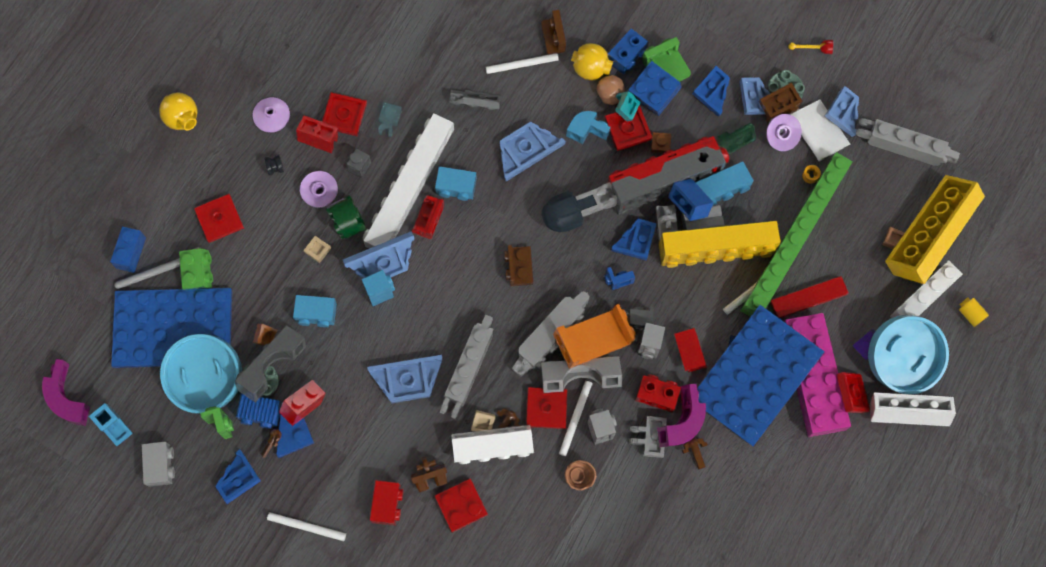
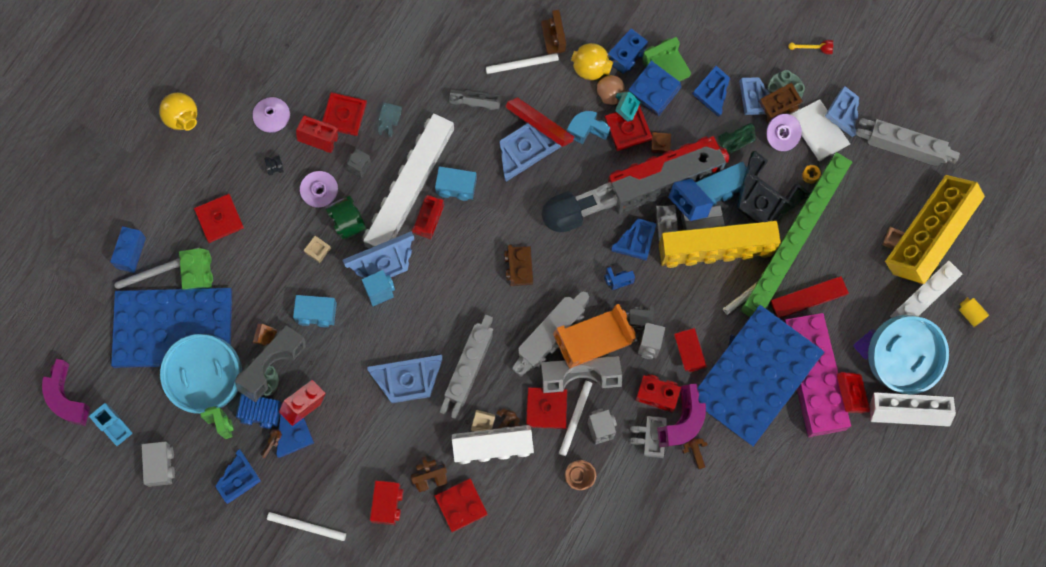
none -> red tile [505,97,575,147]
none -> black wing [736,151,810,223]

